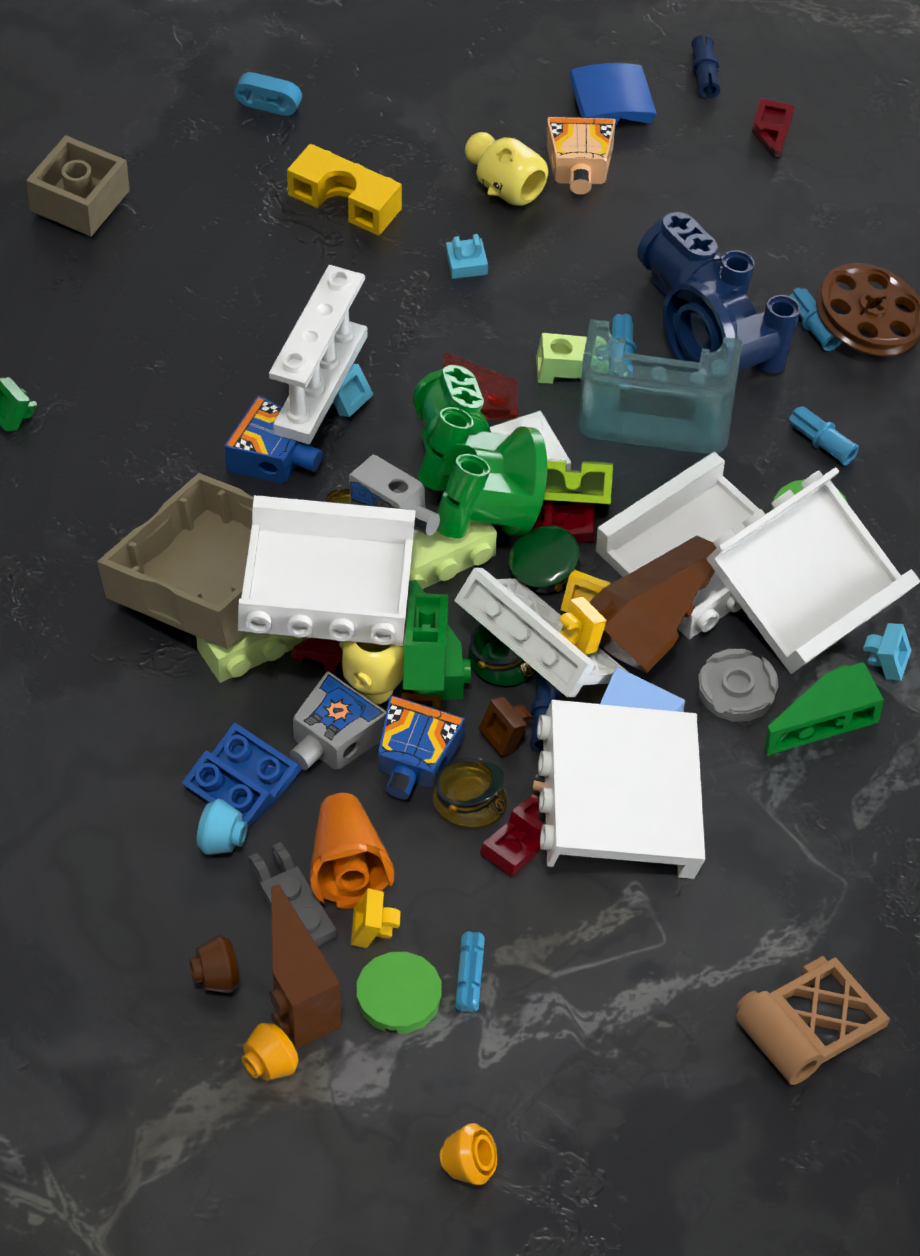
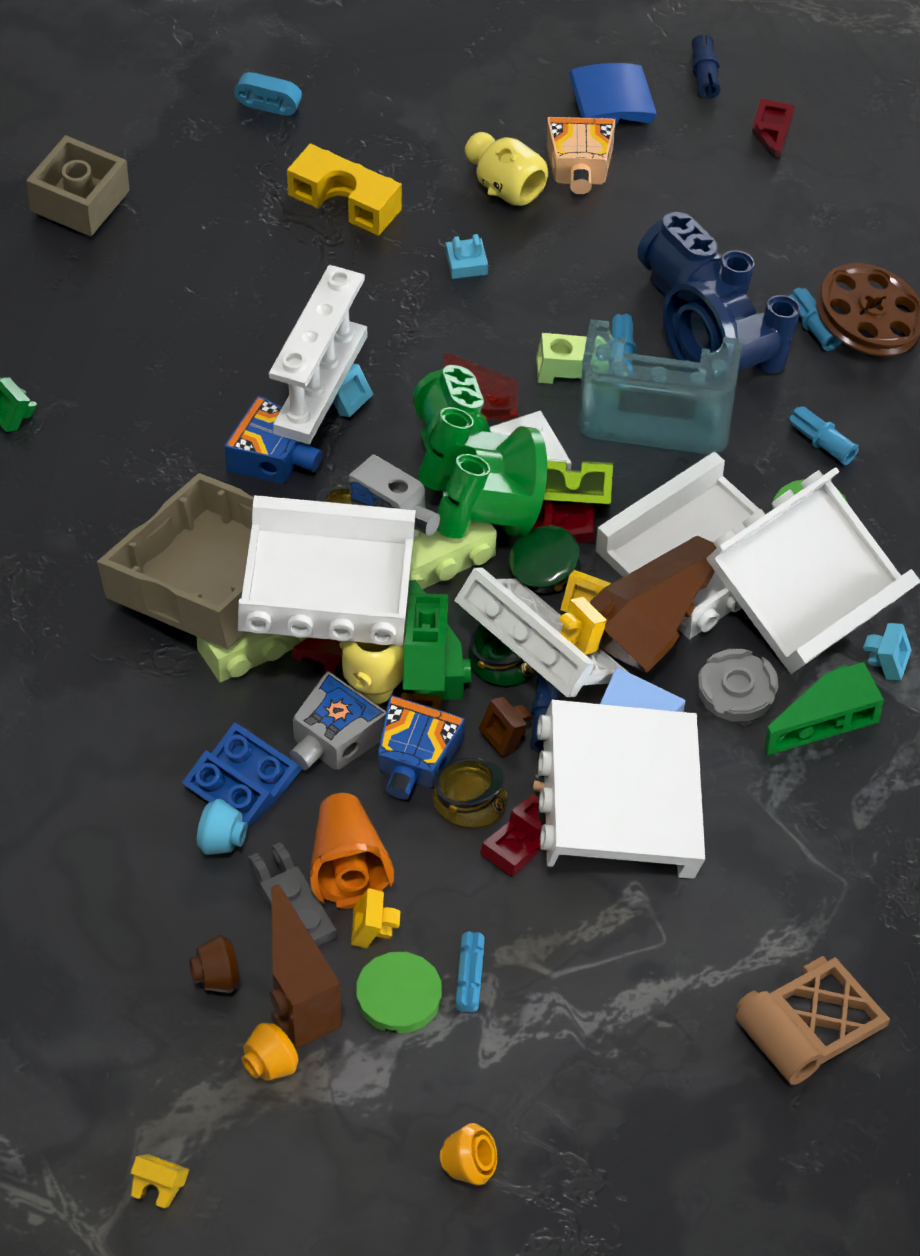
none -> yellow tile [131,1154,190,1208]

